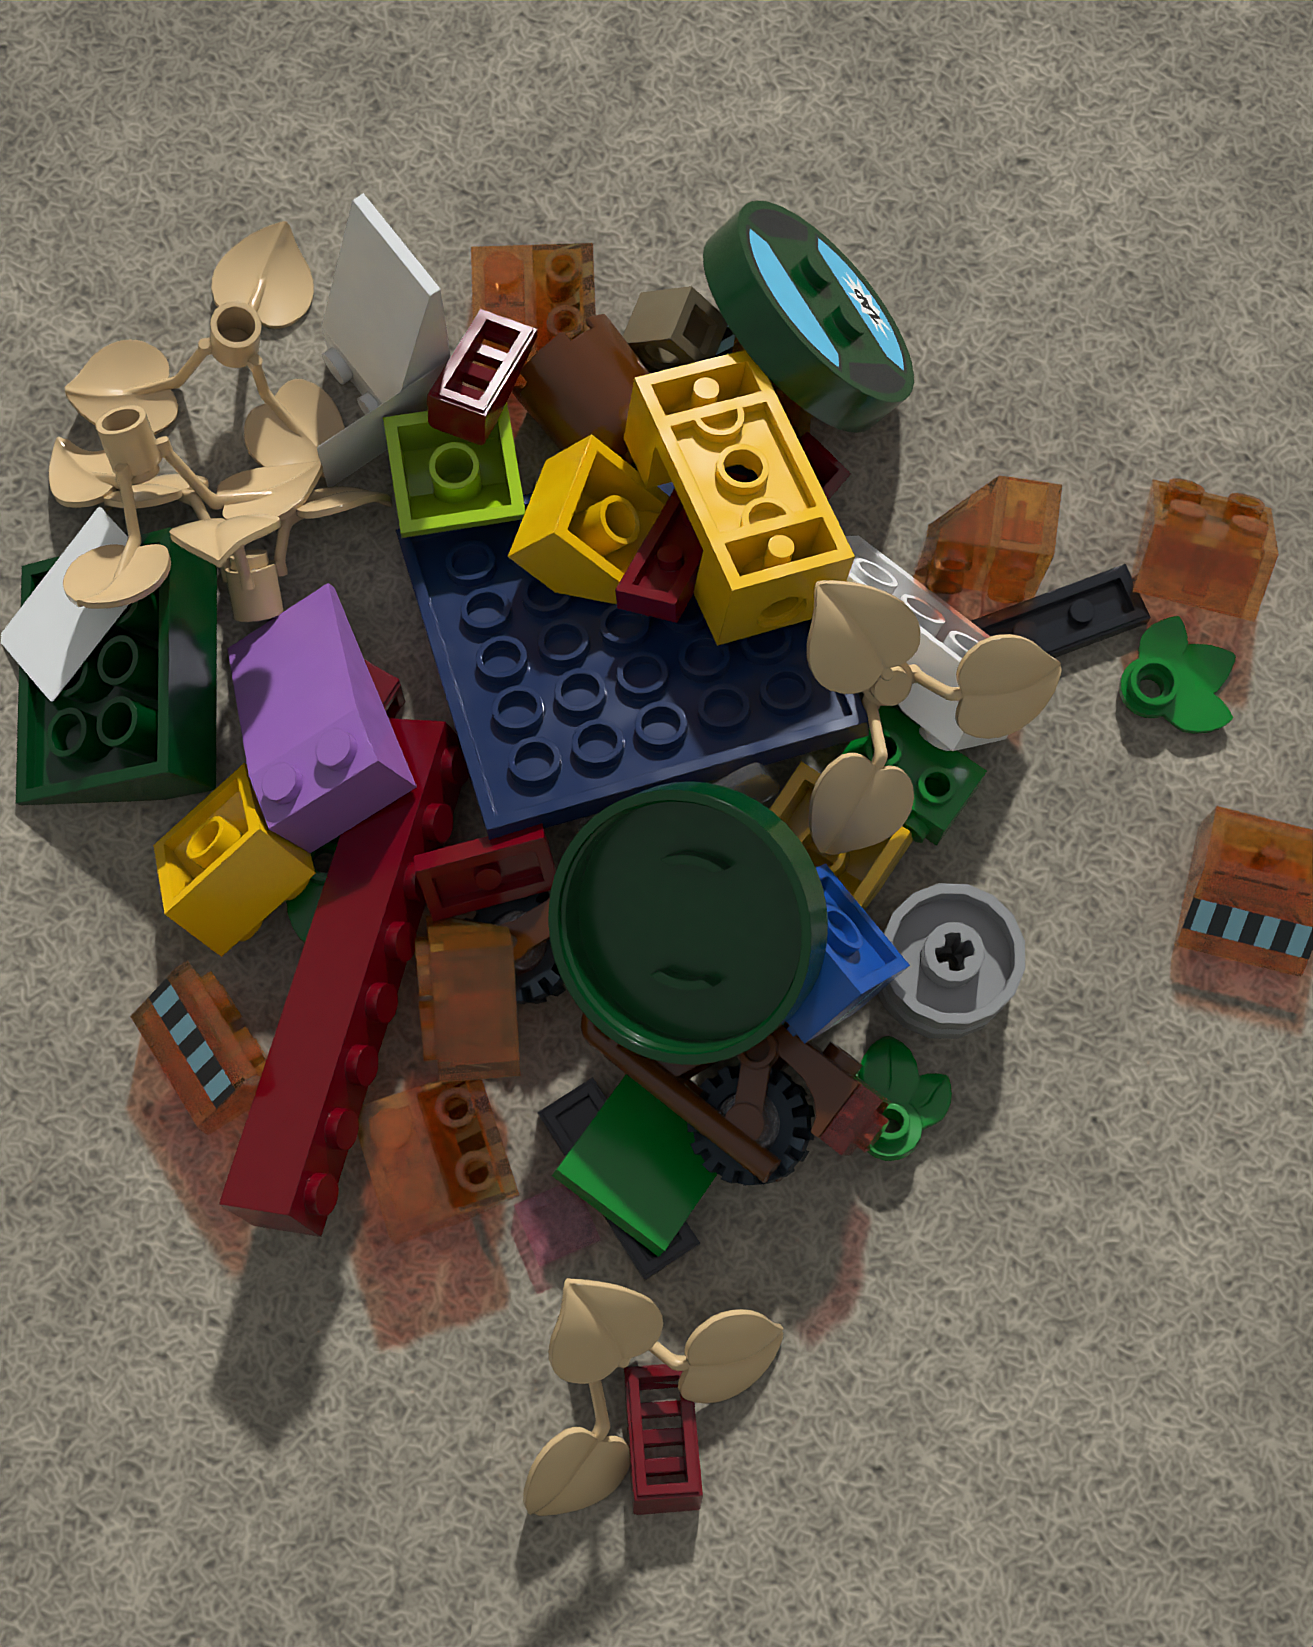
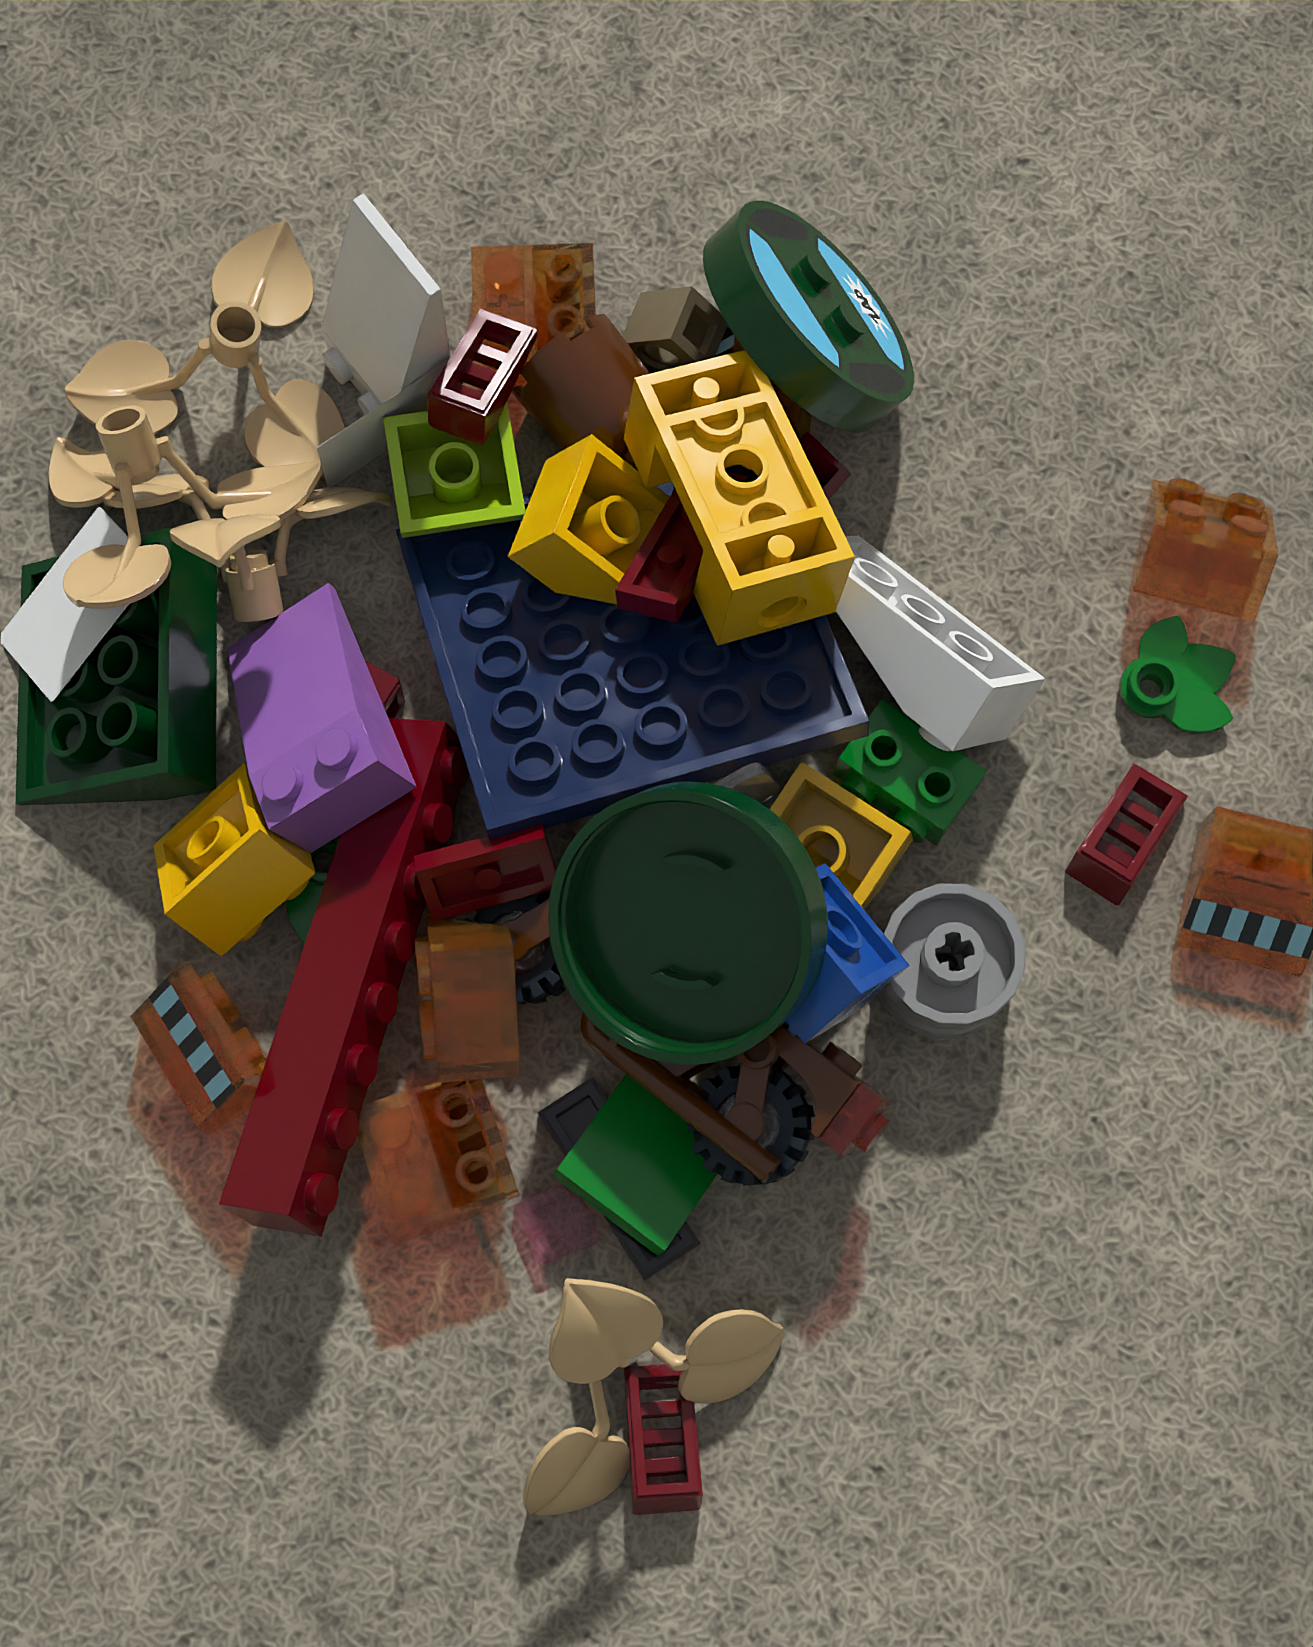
tan plant [807,580,1061,855] -> none
green plate [853,1036,952,1161] -> none
clear orange slope [912,475,1062,603] -> none
black tile [971,564,1151,658] -> none
none -> dark red slope [1065,763,1188,906]

